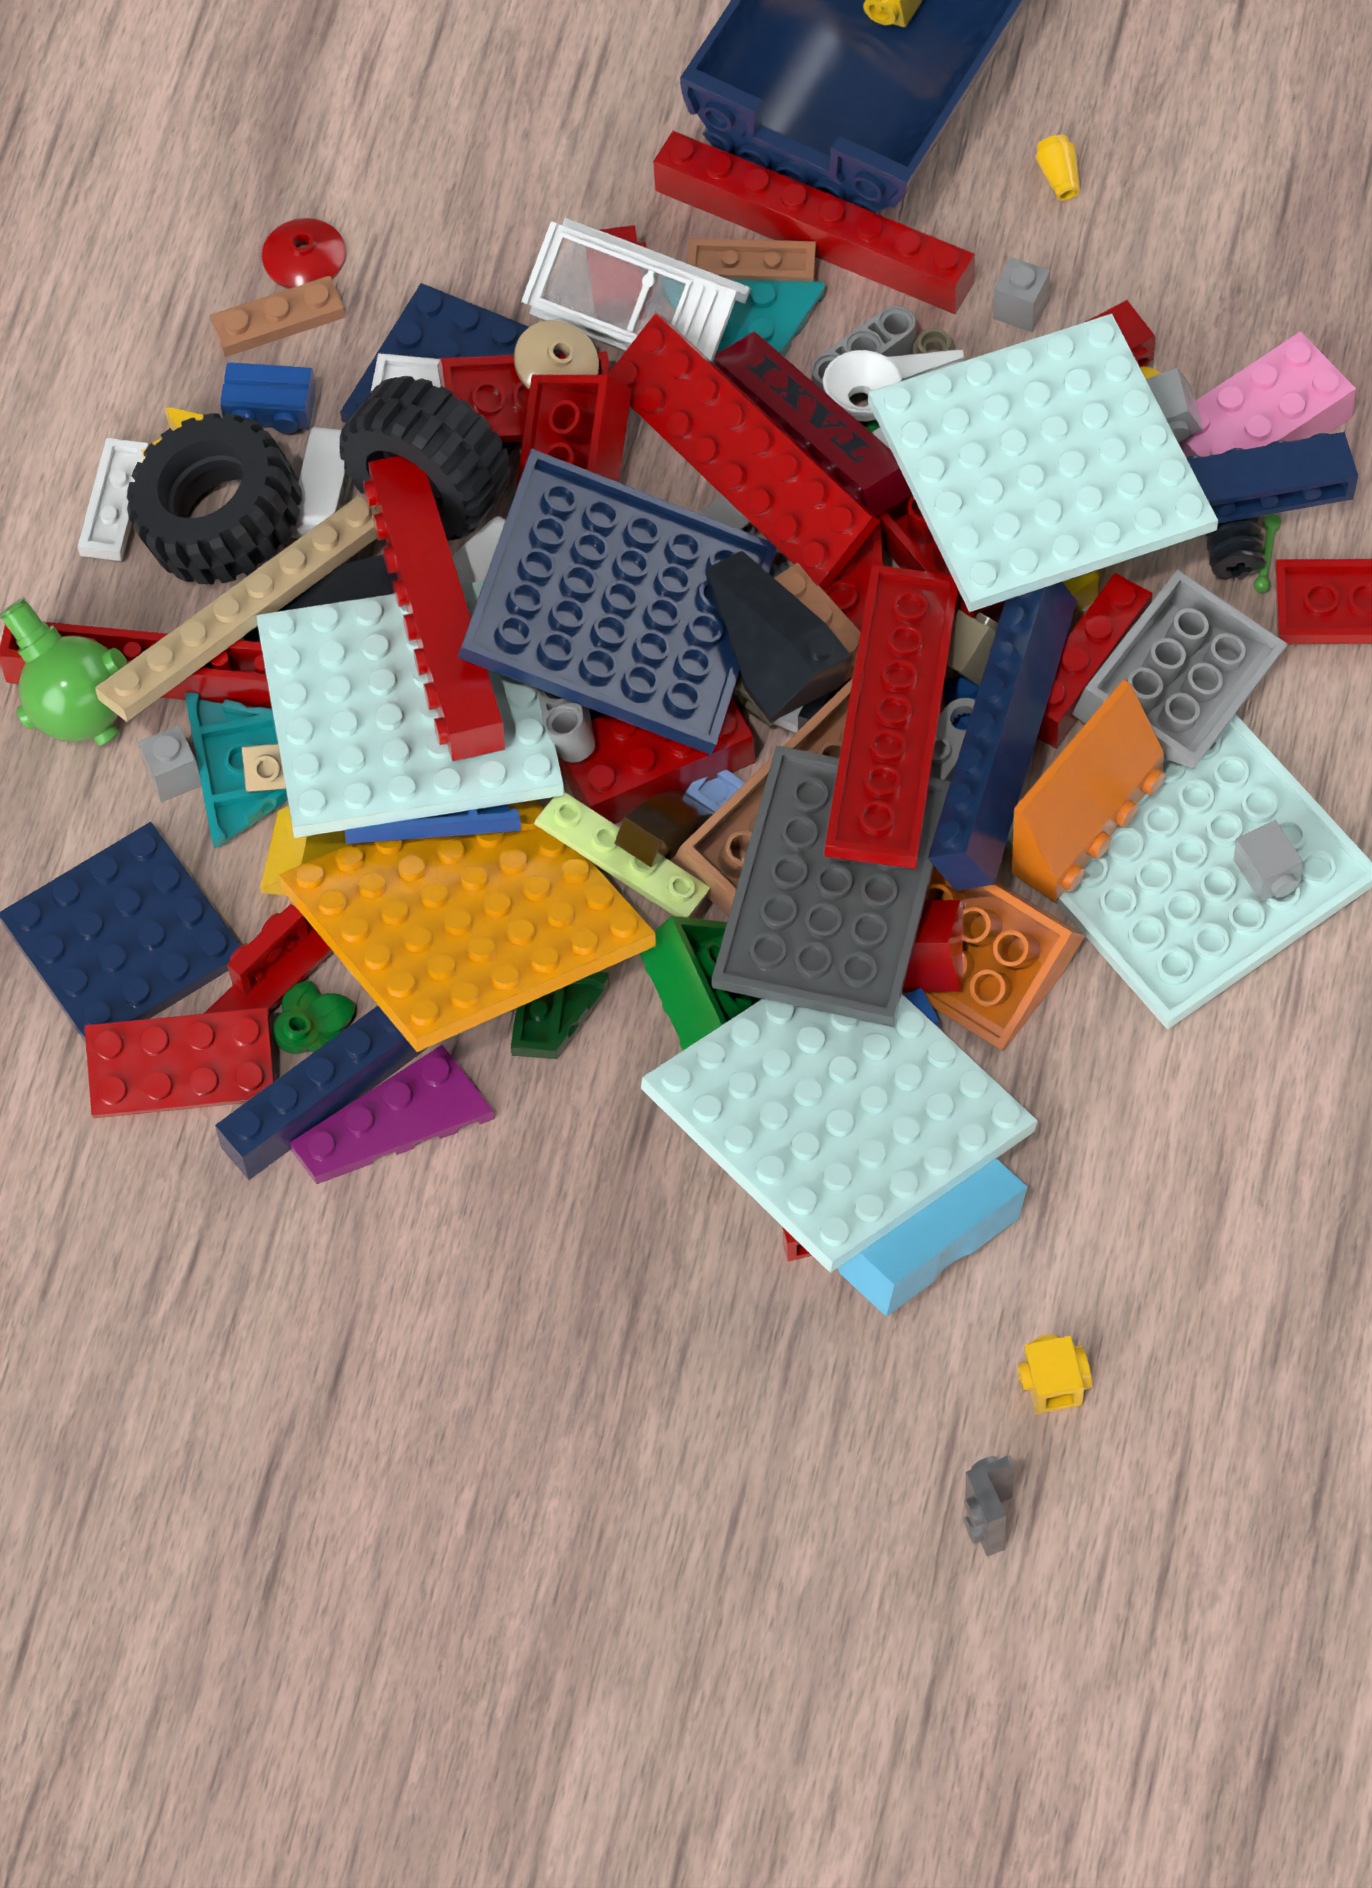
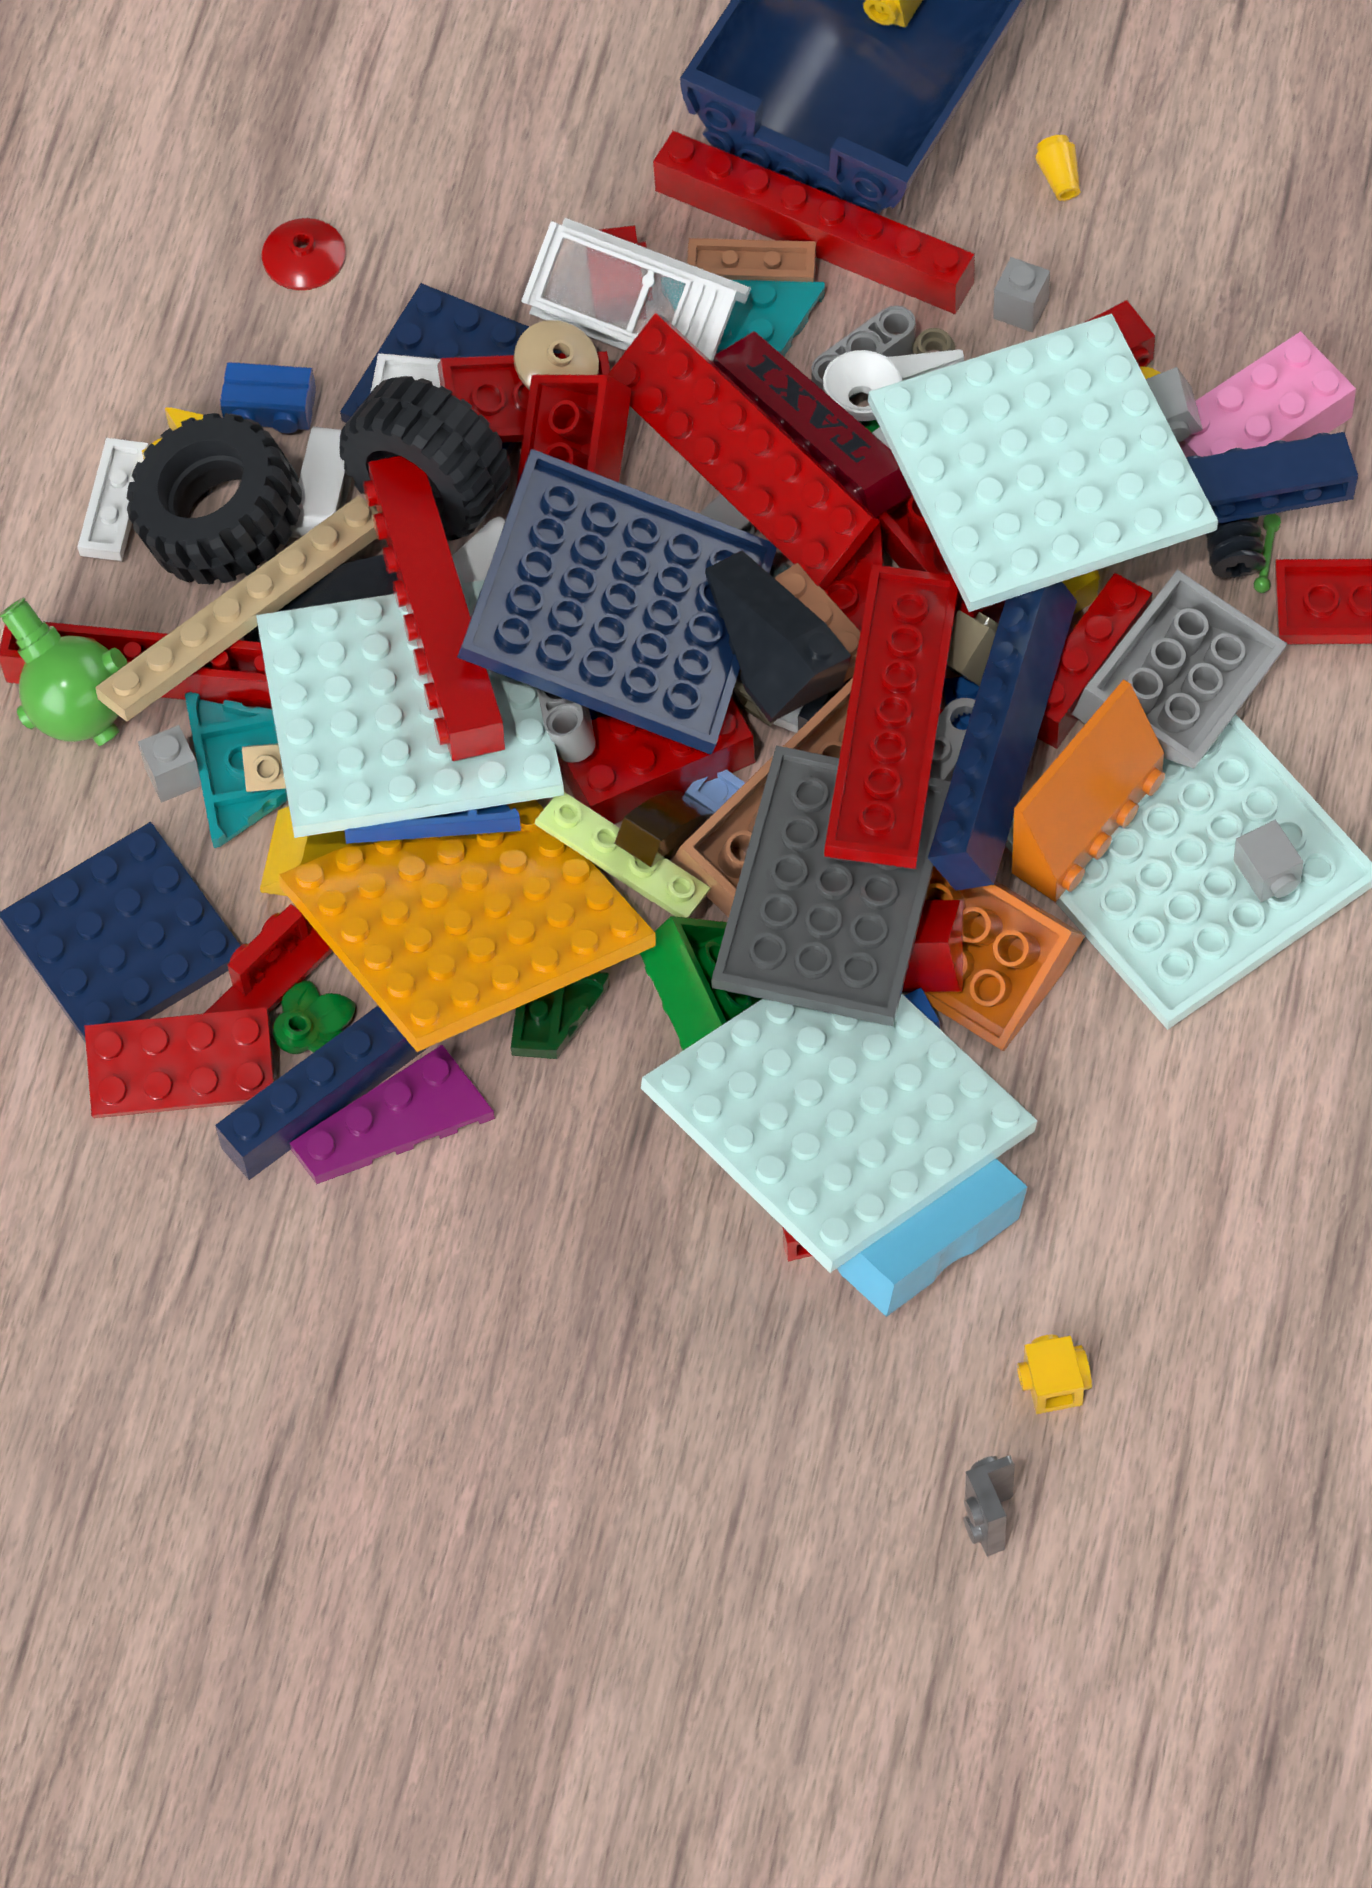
nougat plate [210,276,345,357] -> none

